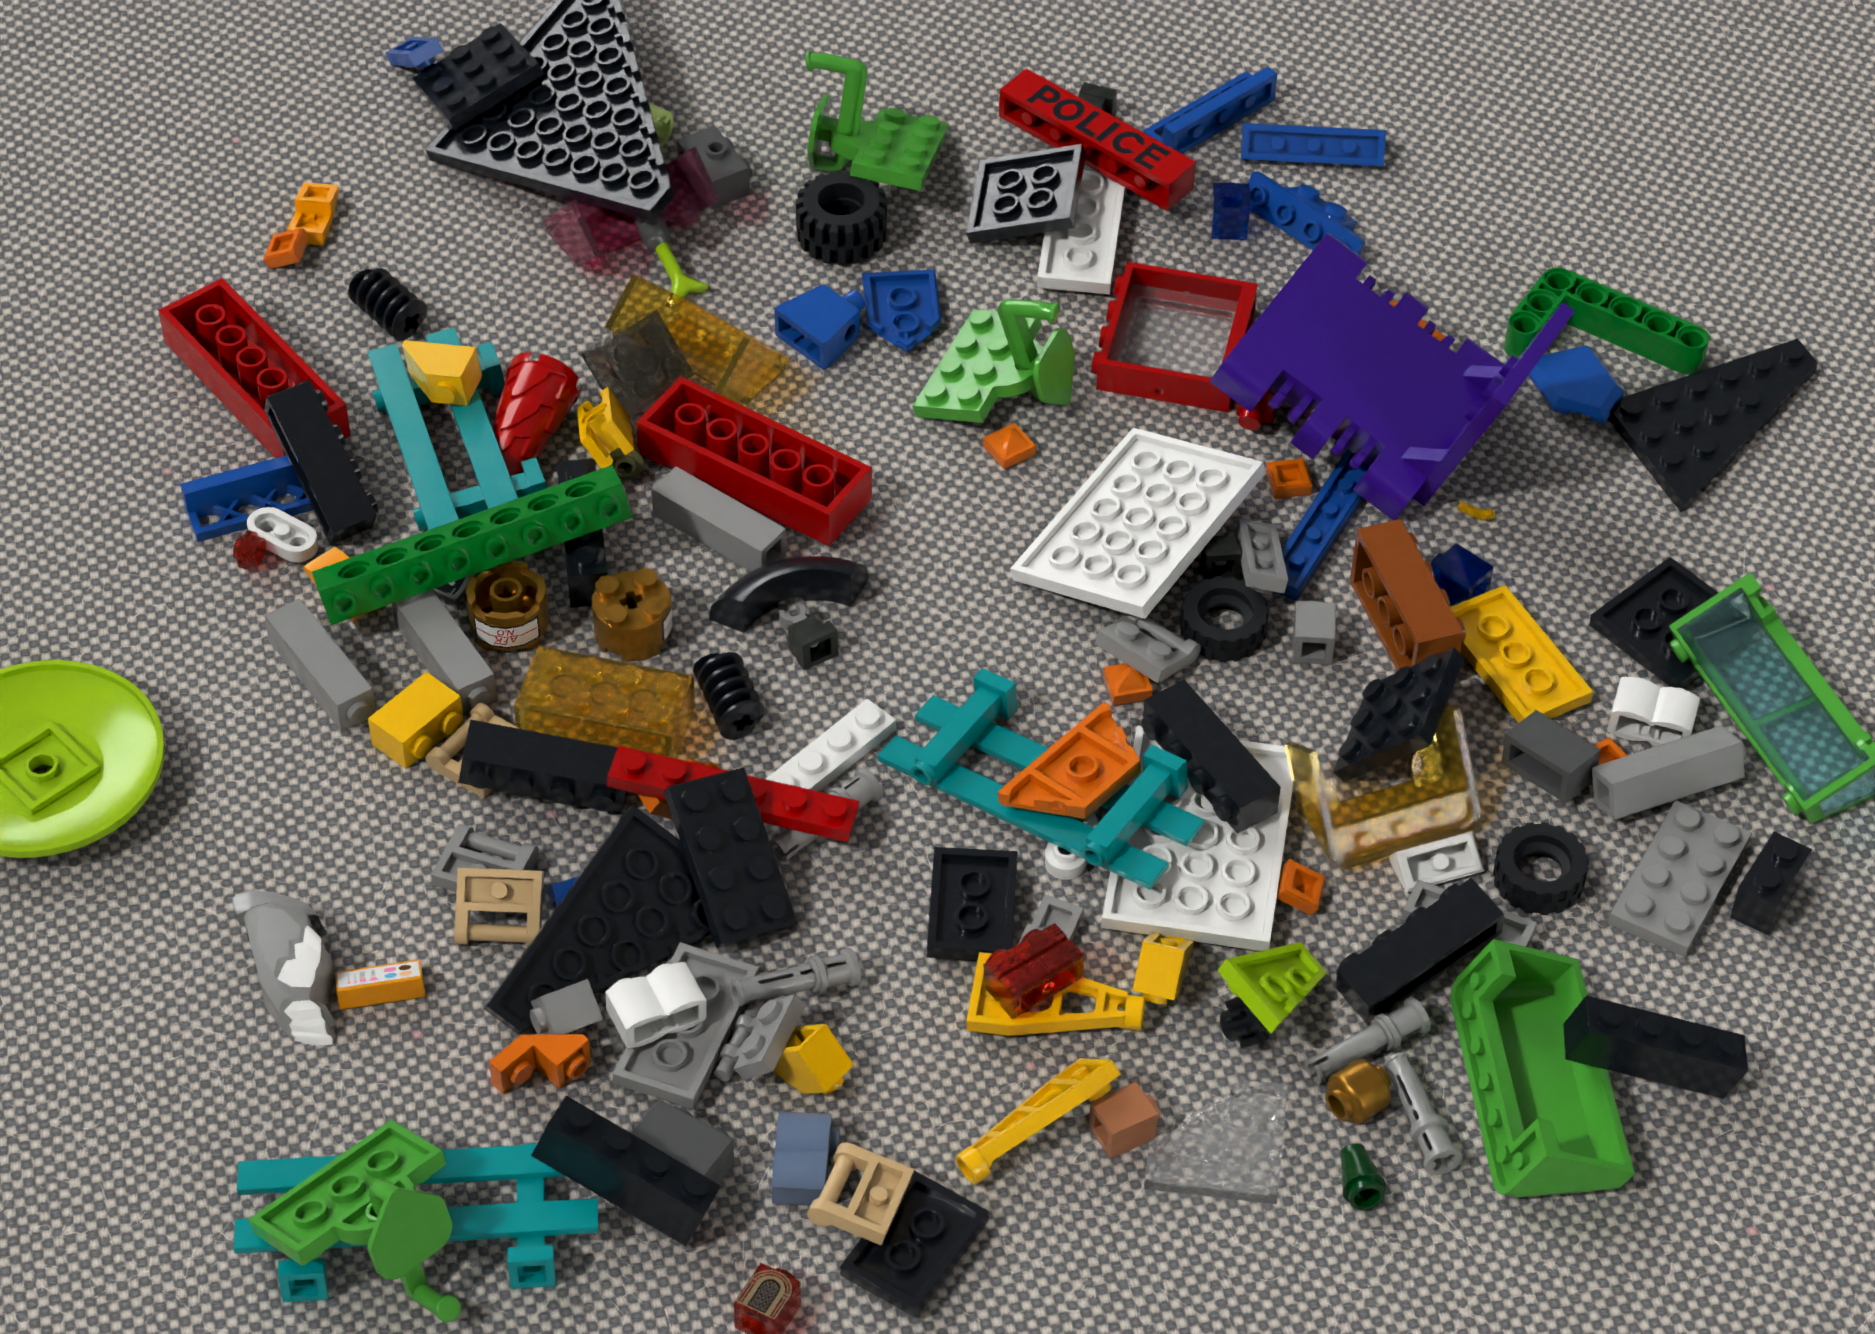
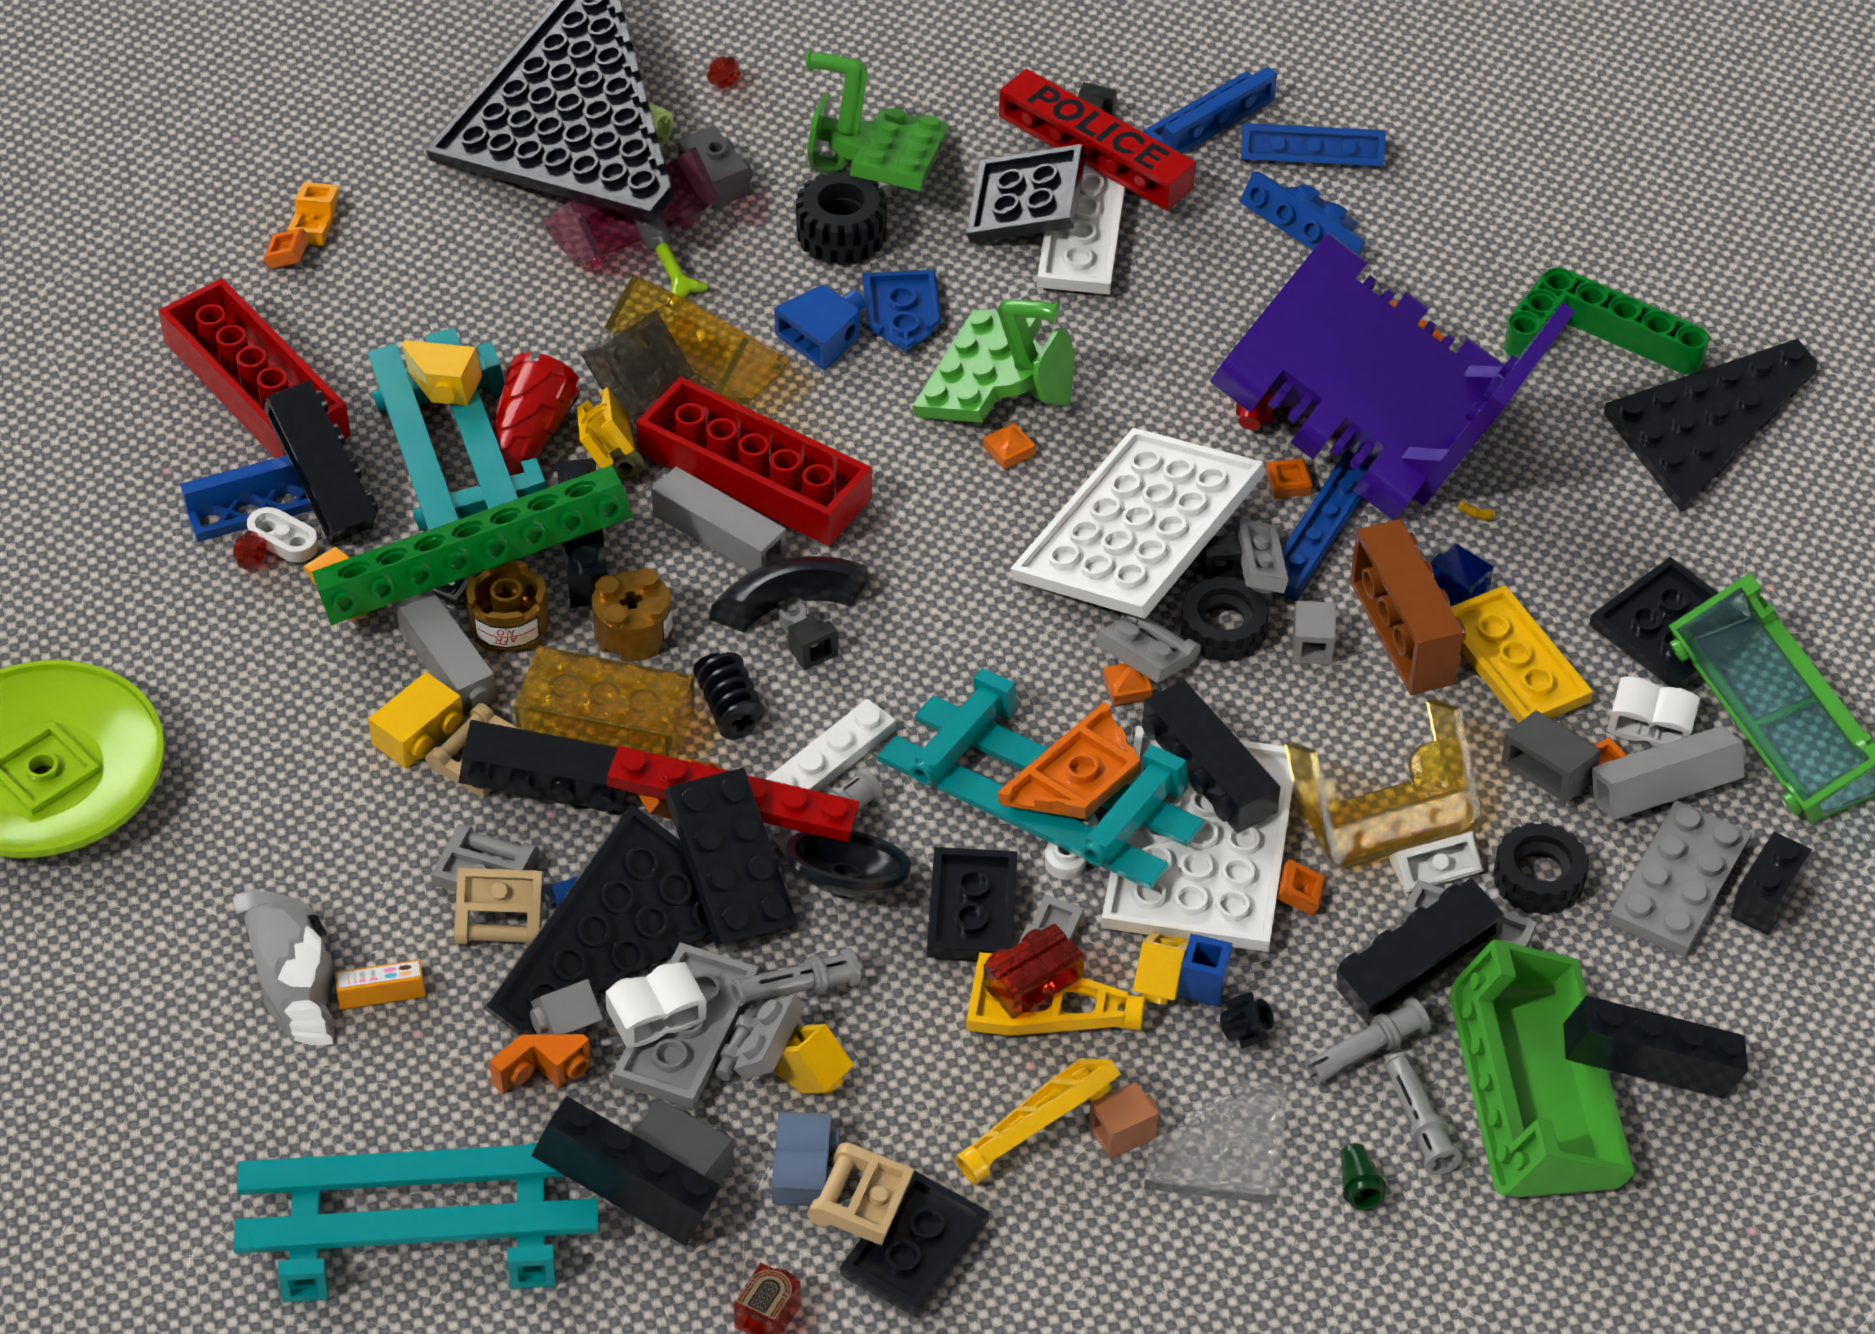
bright green plate [248,1120,461,1322] -> none
light grey brick [264,598,376,732] -> none
black piece [348,268,427,341] -> none
blue plate [385,37,444,70] -> none
black plate [412,23,544,131] -> none
piece [1091,261,1258,413] -> none
clear blue brick [1211,182,1250,240] -> none
lime wing [1217,942,1327,1034] -> none
pearl gold head [1325,1059,1391,1124] -> none
black plate [1333,648,1465,782] -> none
blue tile [1528,345,1624,424] -> none
none -> clear red plate [707,56,741,89]
none -> black dish [785,831,911,898]
none -> blue brick [1178,934,1233,1007]

